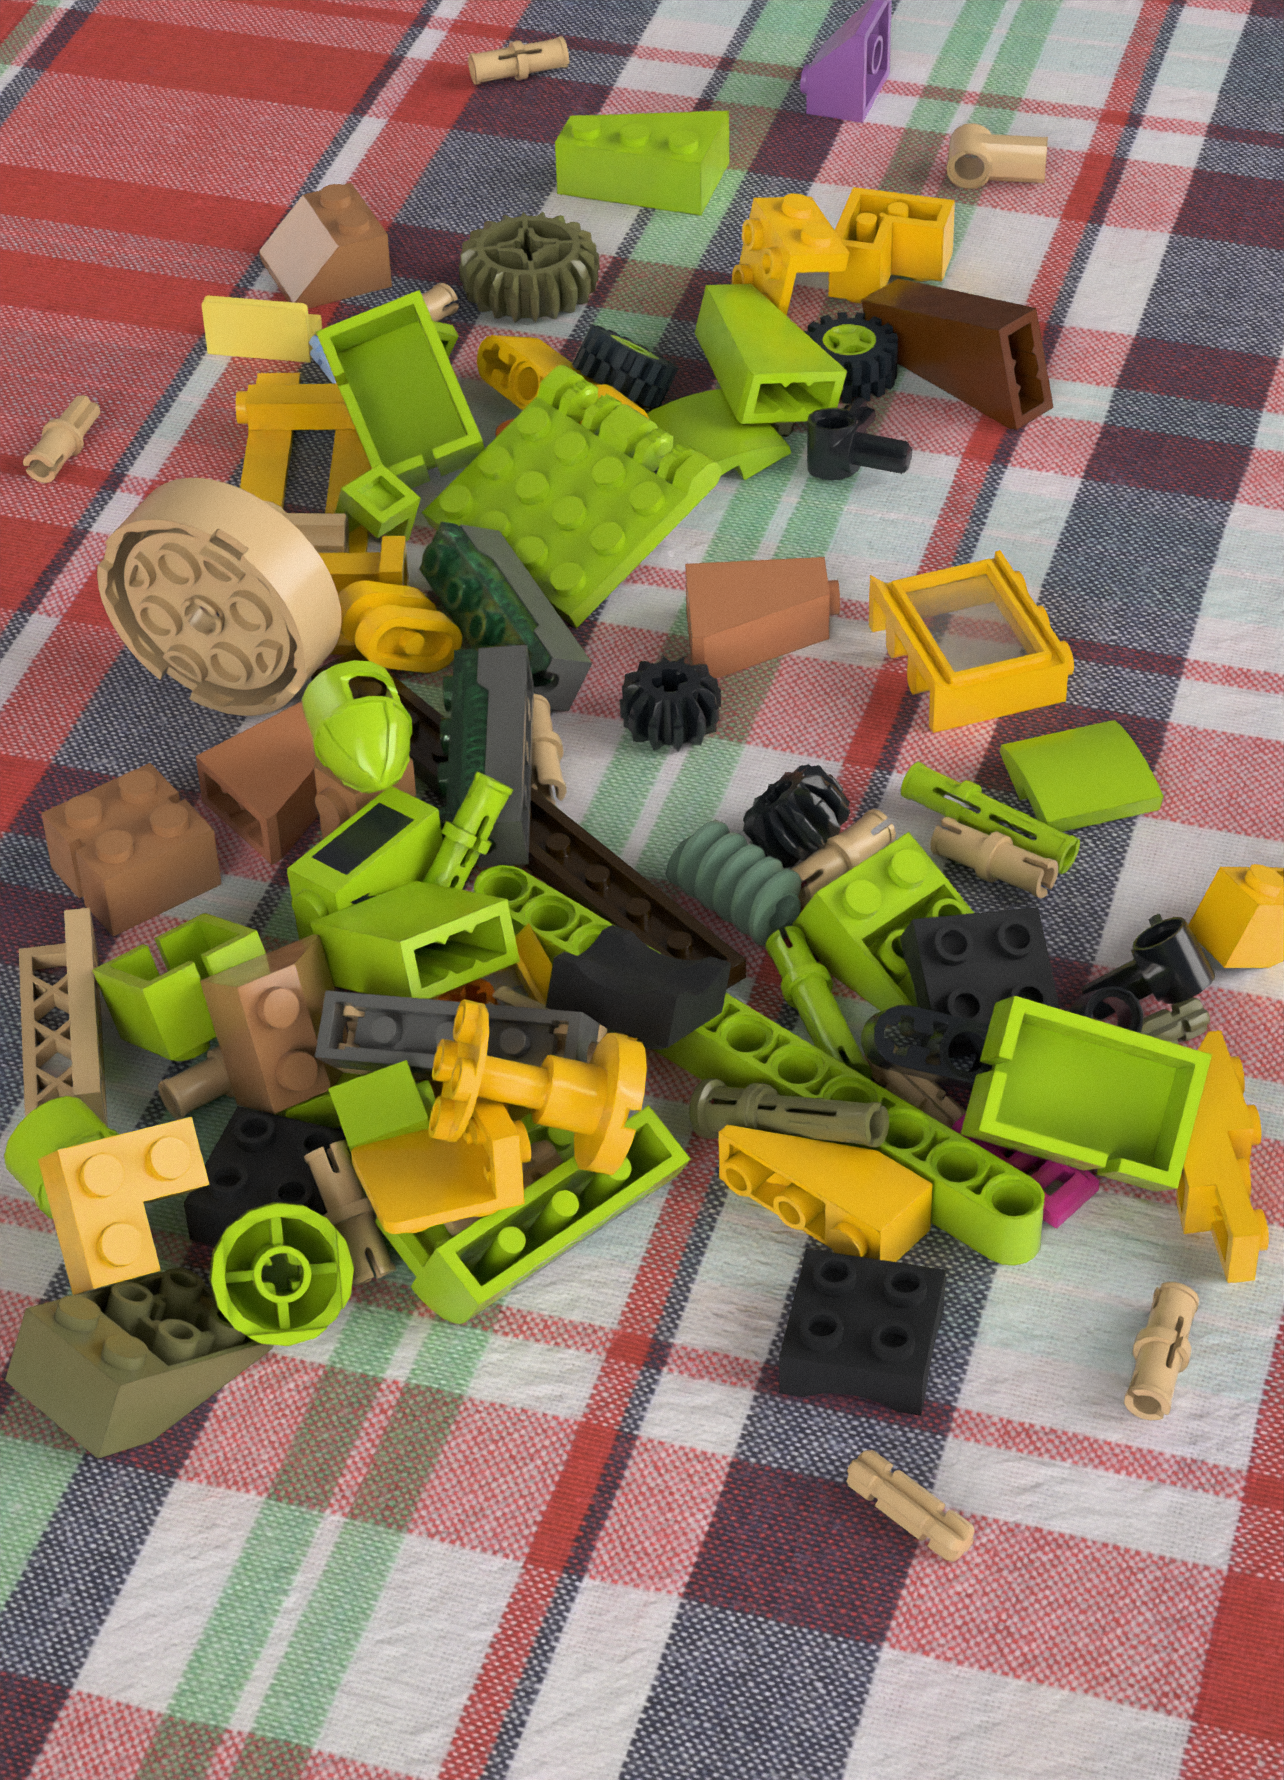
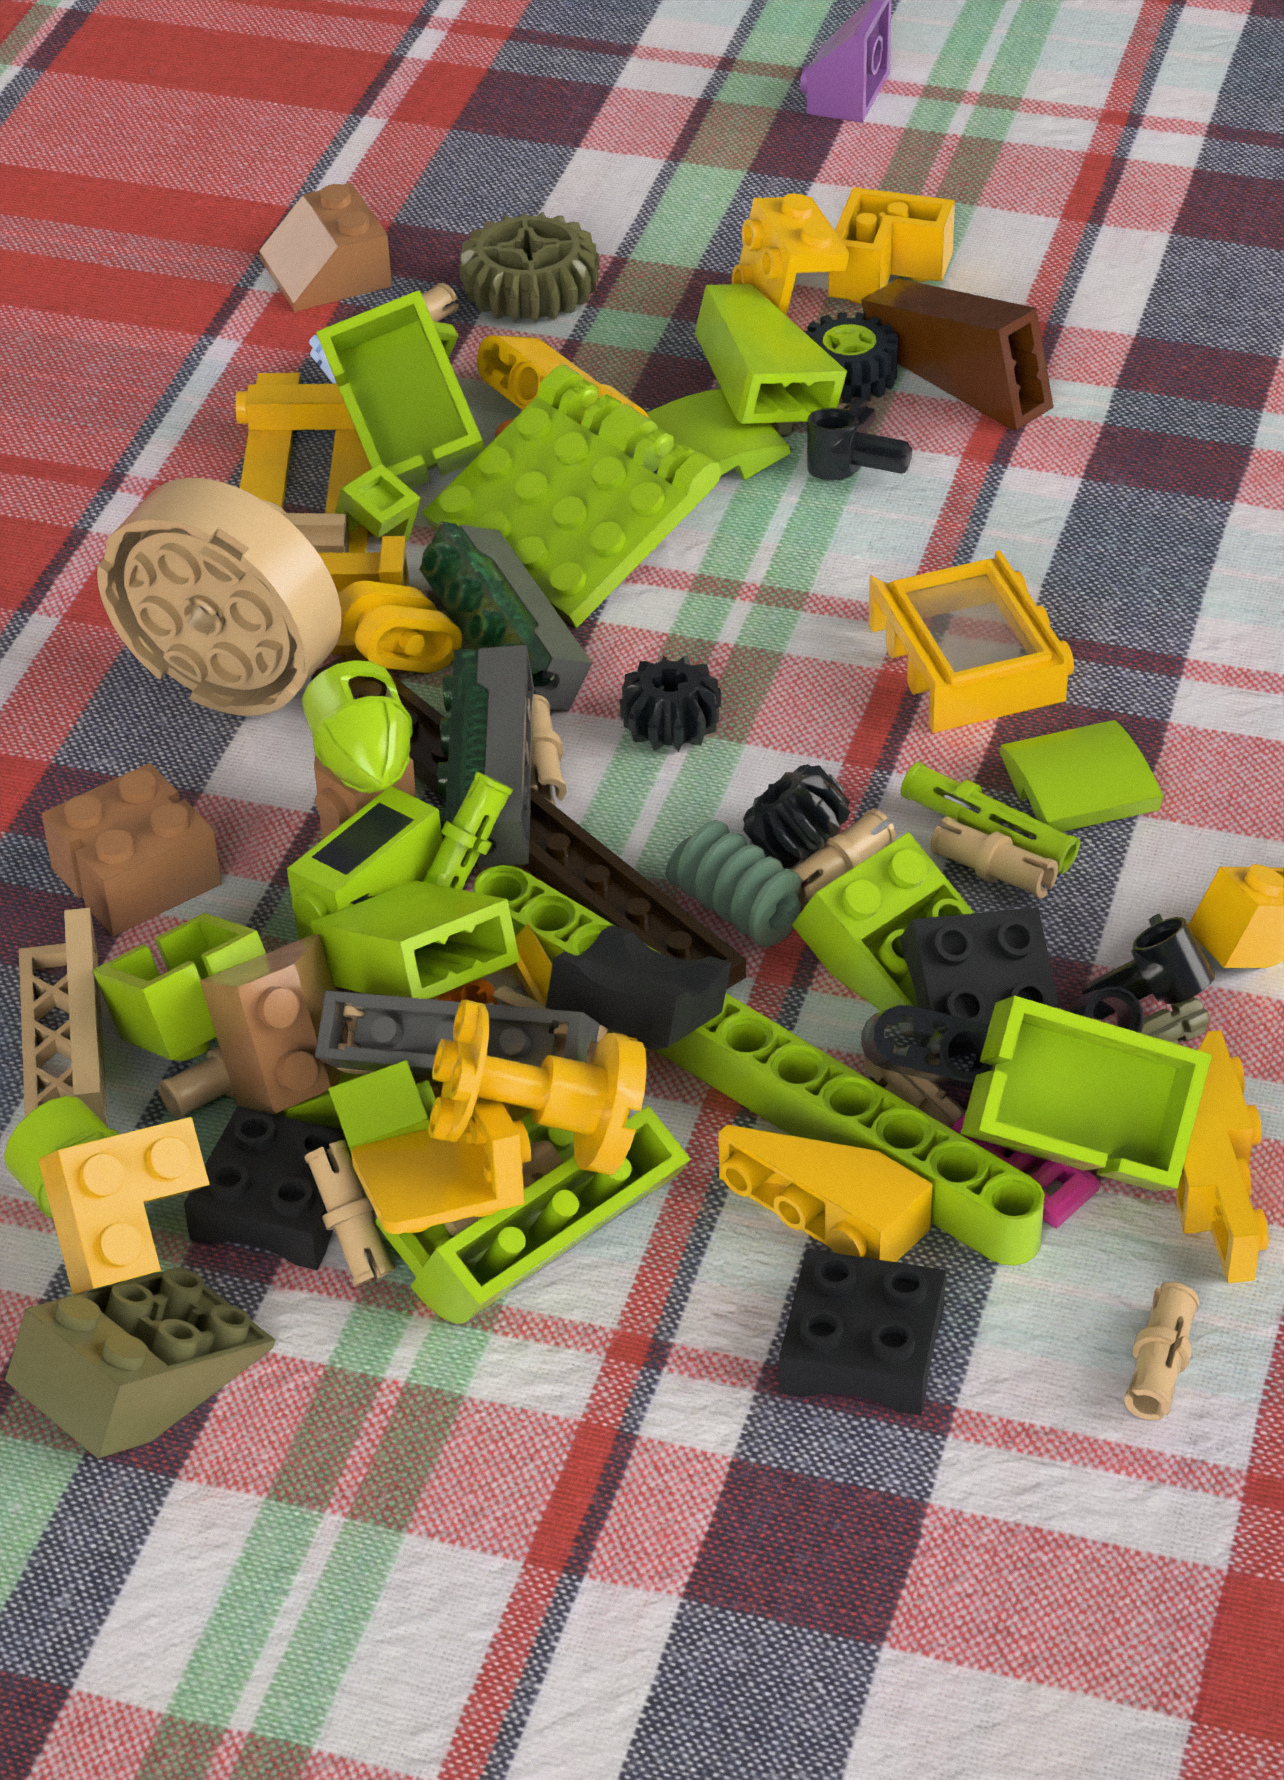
tan axle [23,395,100,483] -> none
nougat slope [196,701,319,865] -> none
light yellow panel [202,296,322,363] -> none
lime cylinder [209,1202,354,1346] -> none
tan pin [468,36,569,85] -> none
lime wedge [555,111,730,216] -> none
black wheel [572,325,679,409] -> none
nougat slope [685,557,840,679] -> none
olive pin [689,1078,889,1147] -> none
lime pin [765,926,872,1079] -> none
tan axle [847,1450,975,1562] -> none
tan piece [946,123,1048,189] -> none

